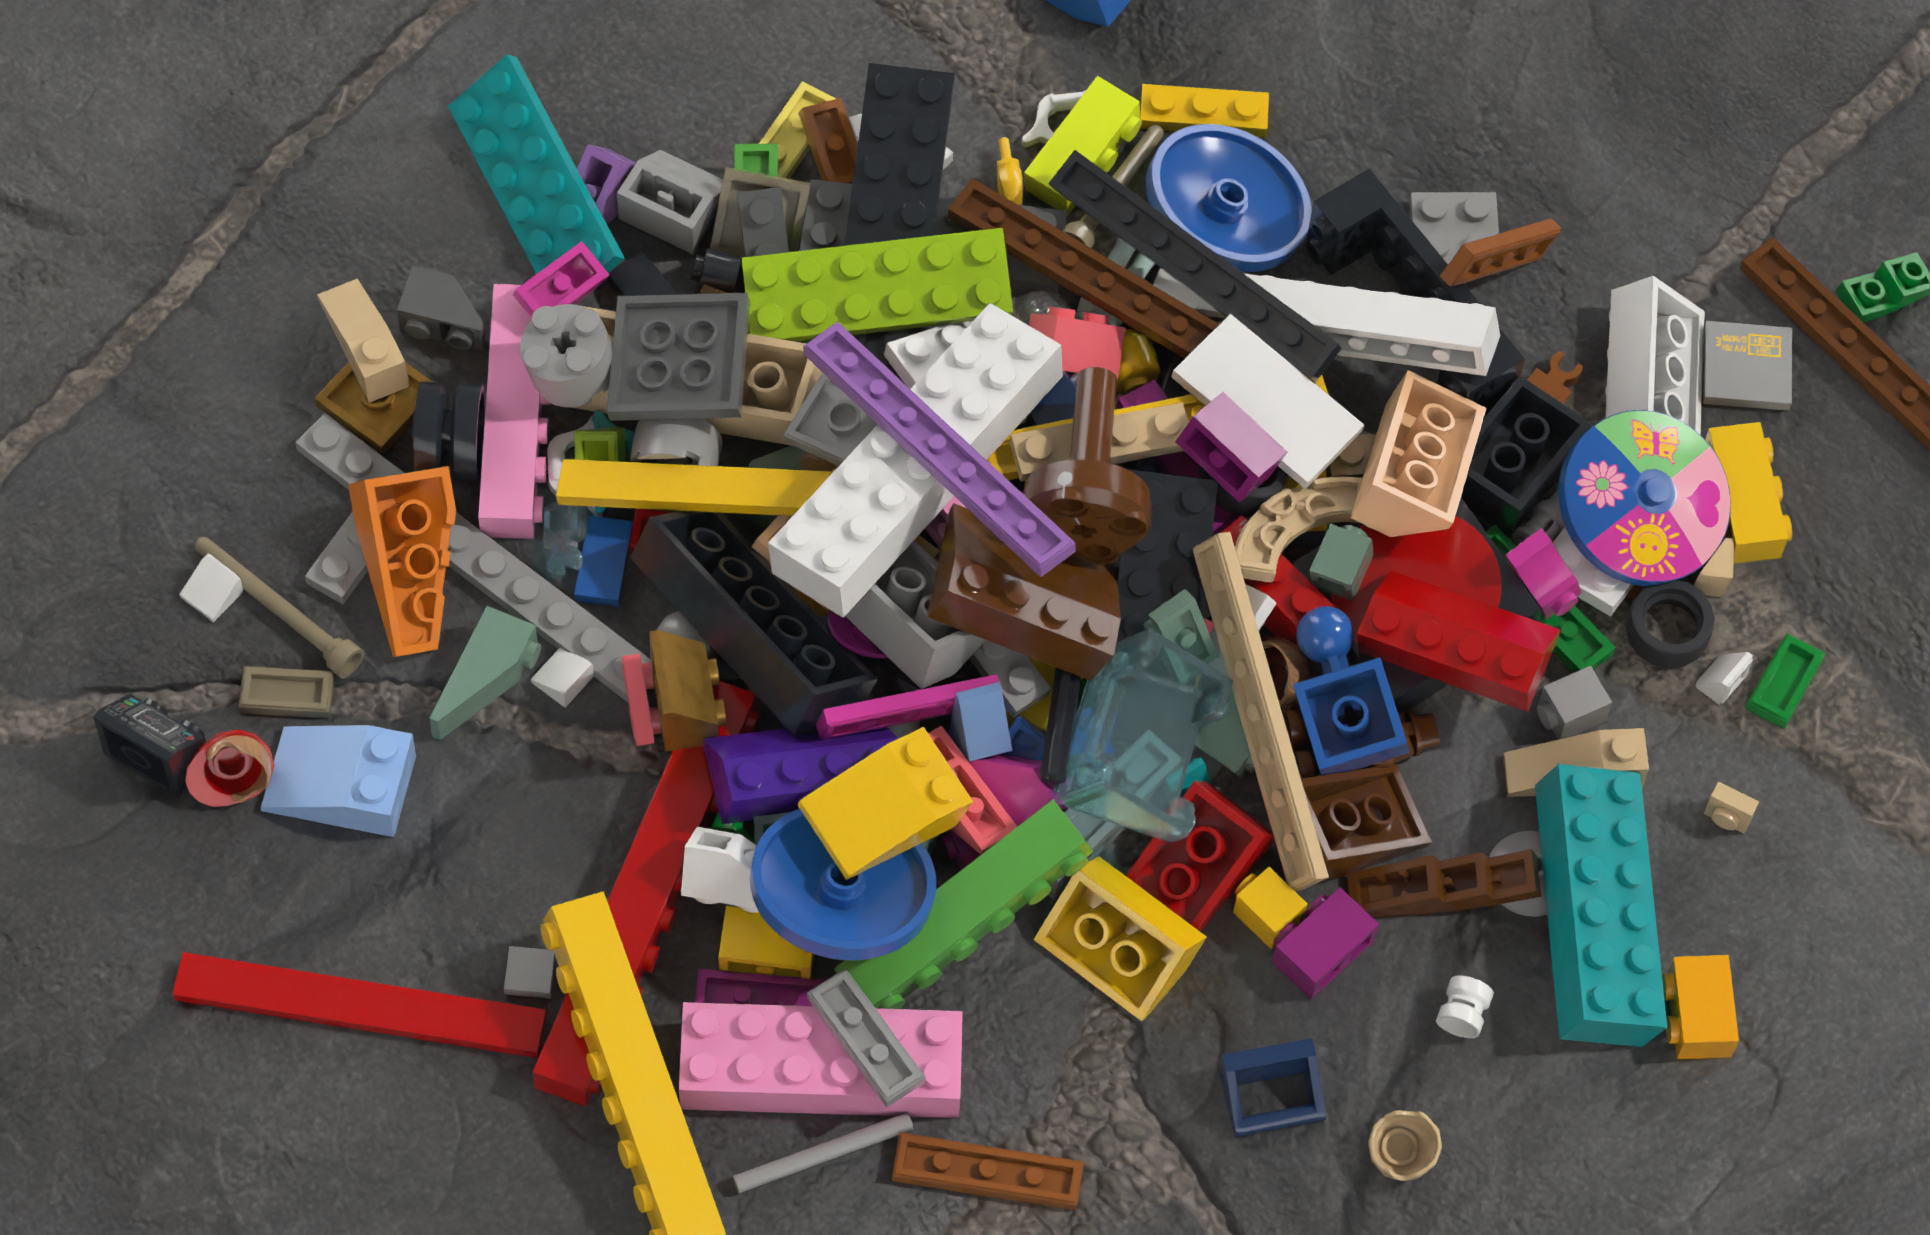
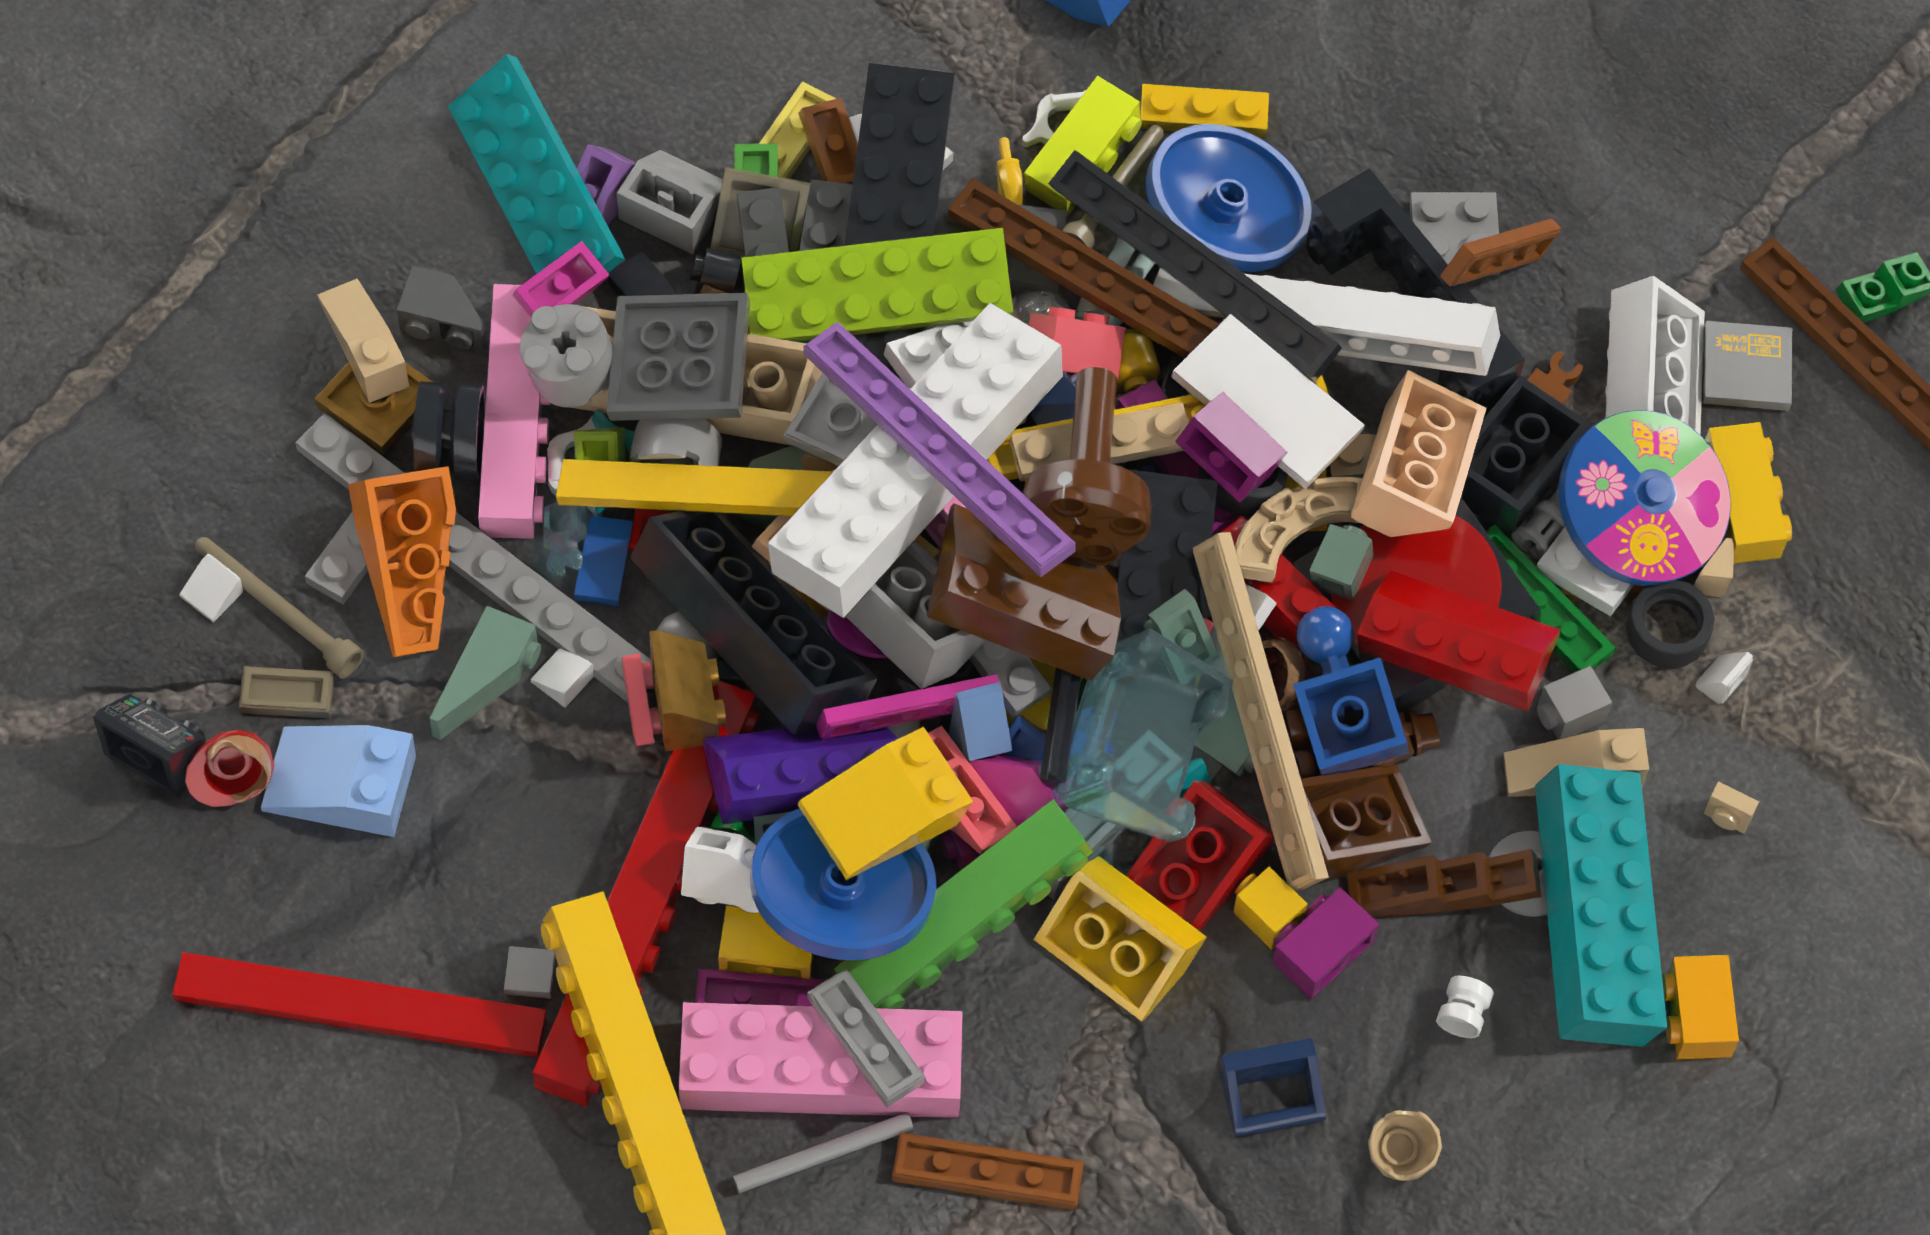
dark pink arch [1506,528,1582,620] -> none
green tile [1745,633,1826,729] -> none

